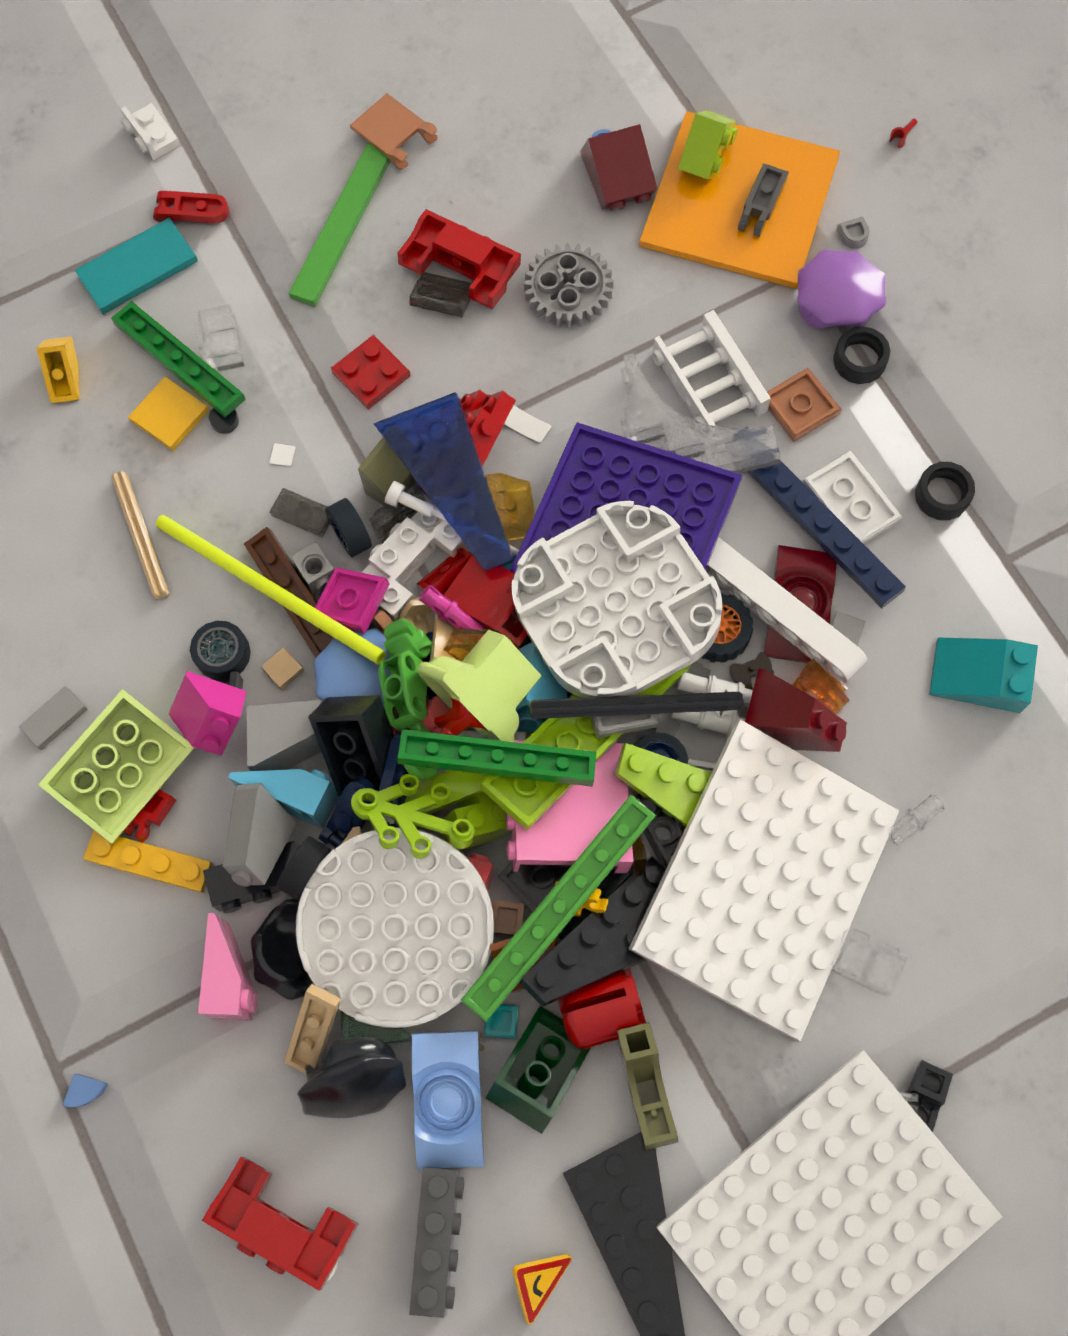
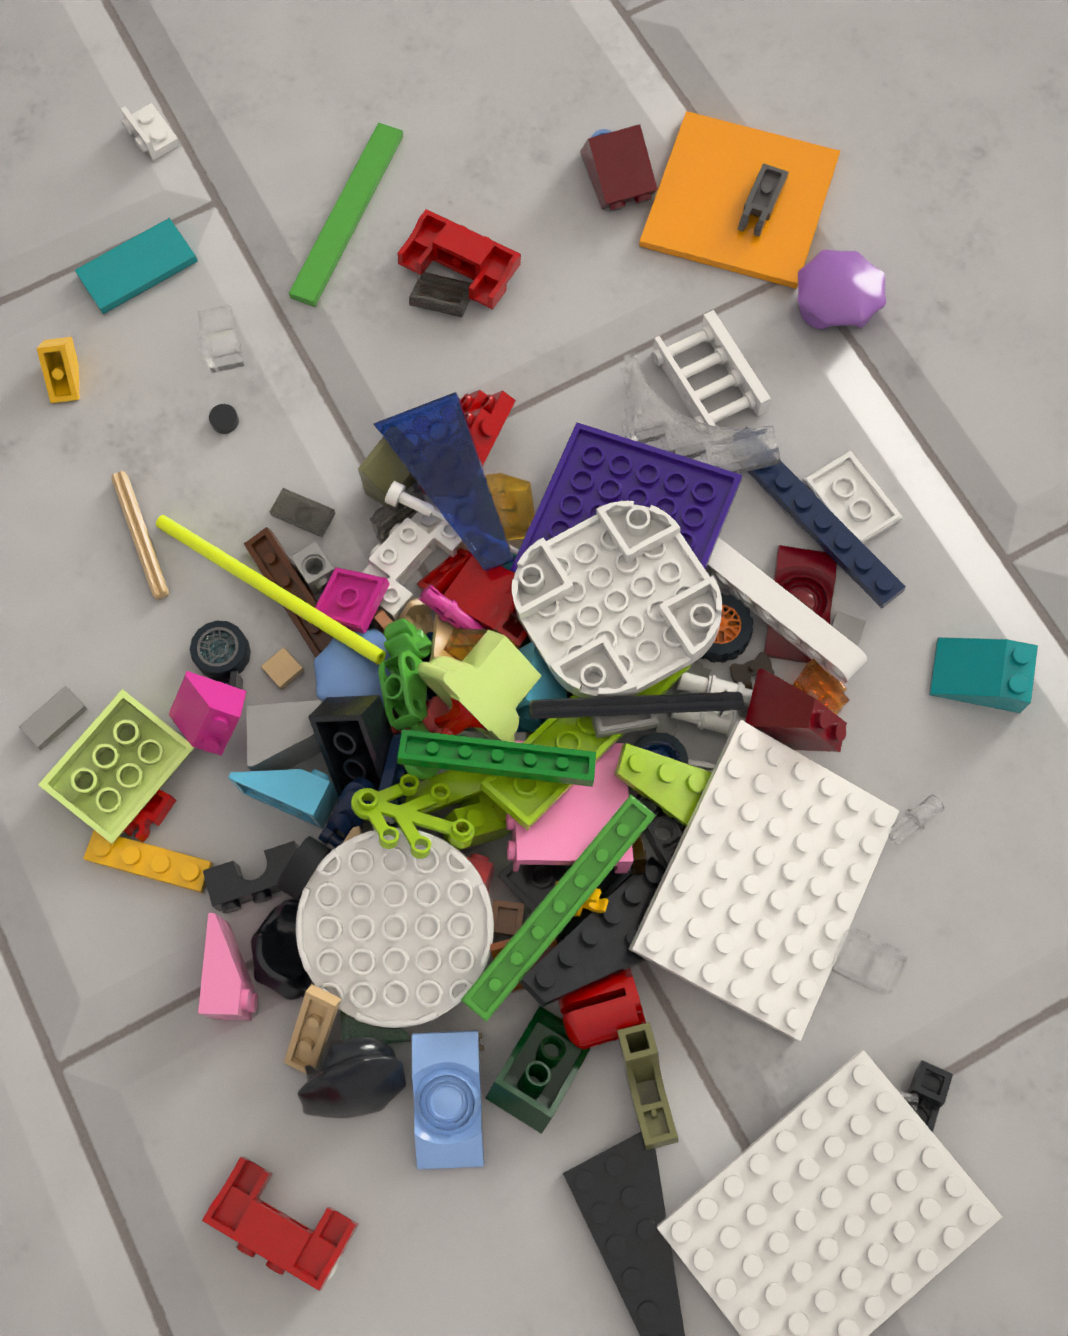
medium blue tile [62,1073,108,1108] -> none
green plate [111,301,246,417] -> none
yellow tile [128,377,210,451] -> none
red plate [153,191,230,223] -> none
light grey slope [223,783,297,887] -> none
white sticker [269,443,296,466] -> none
black wheel [325,498,372,557] -> none
red plate [331,334,410,410] -> none
nougat flag [350,93,438,170] -> none
dark grey brick [409,1167,464,1318] -> none
teal tile [484,1004,519,1039] -> none
white sticker [504,405,552,443] -> none
piece [512,1254,572,1324] -> none
light grey gear [524,243,613,328] -> none
lime brick [678,110,738,179] -> none
nougat tile [767,368,842,442] -> none
black tyre [833,326,891,384] -> none
light grey tile [836,216,870,248] -> none
red hand [889,118,918,148] -> none
black tyre [915,462,975,520] -> none

